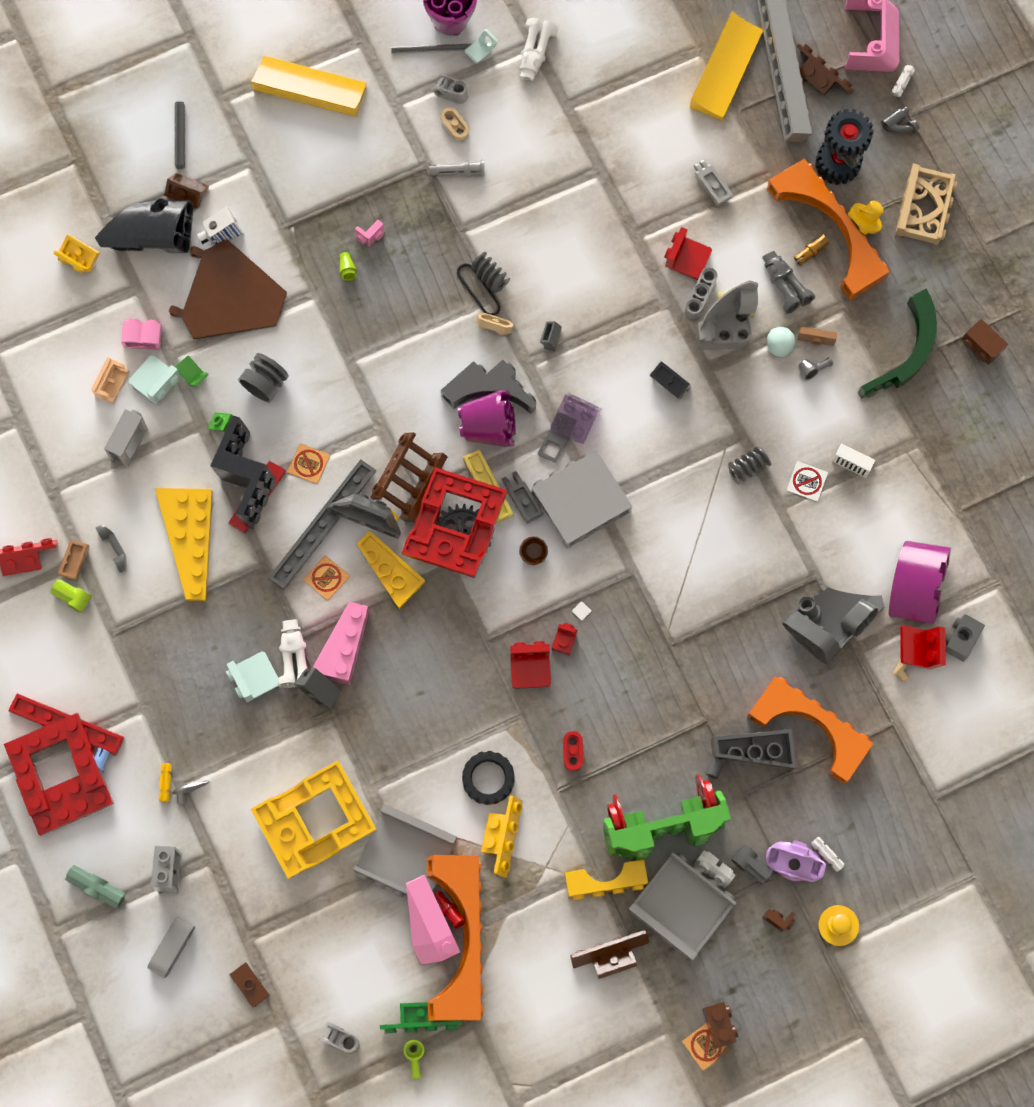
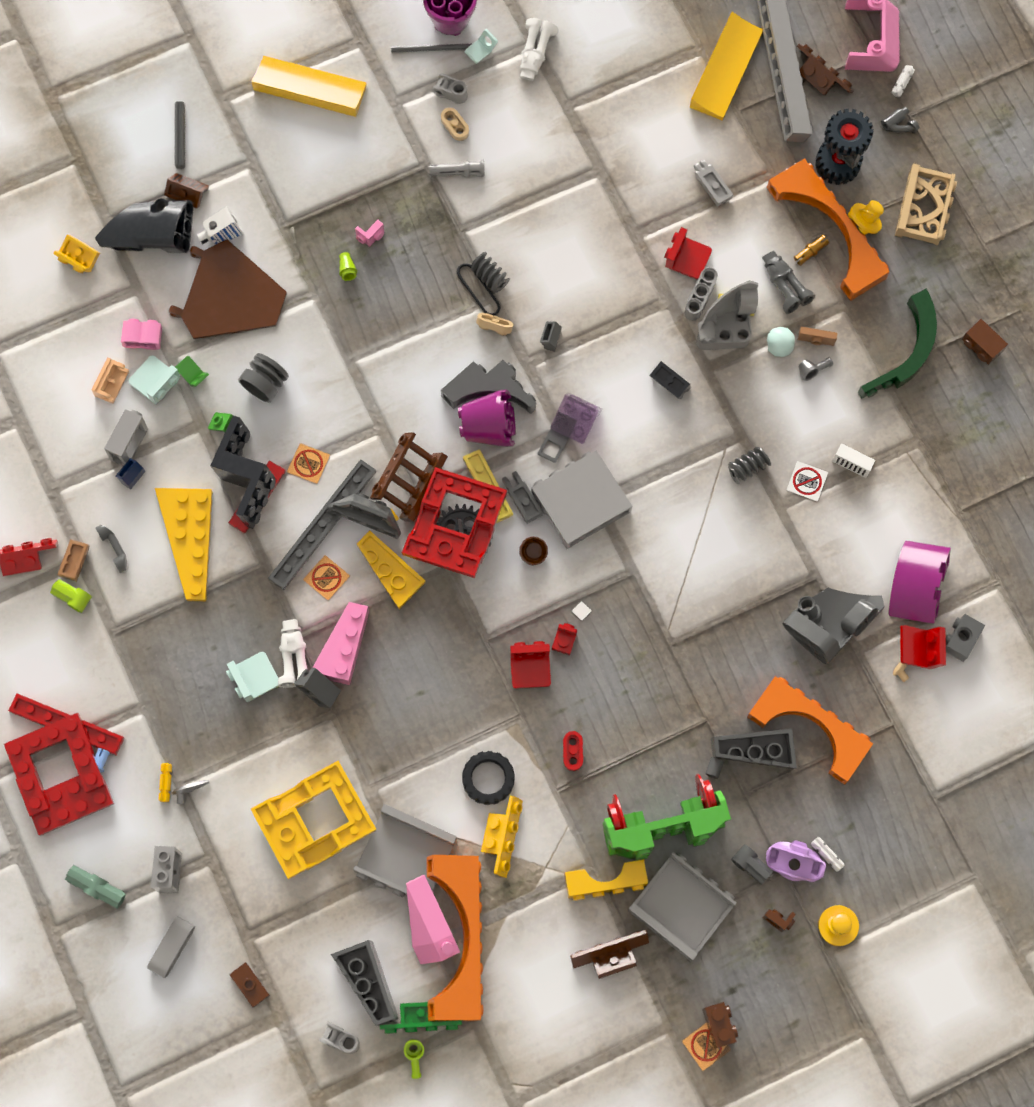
red pin [434,891,465,929] -> none
white hinge [694,850,736,889] -> none
none -> dark blue piece [115,458,145,490]
none -> dark grey wedge [331,940,399,1026]

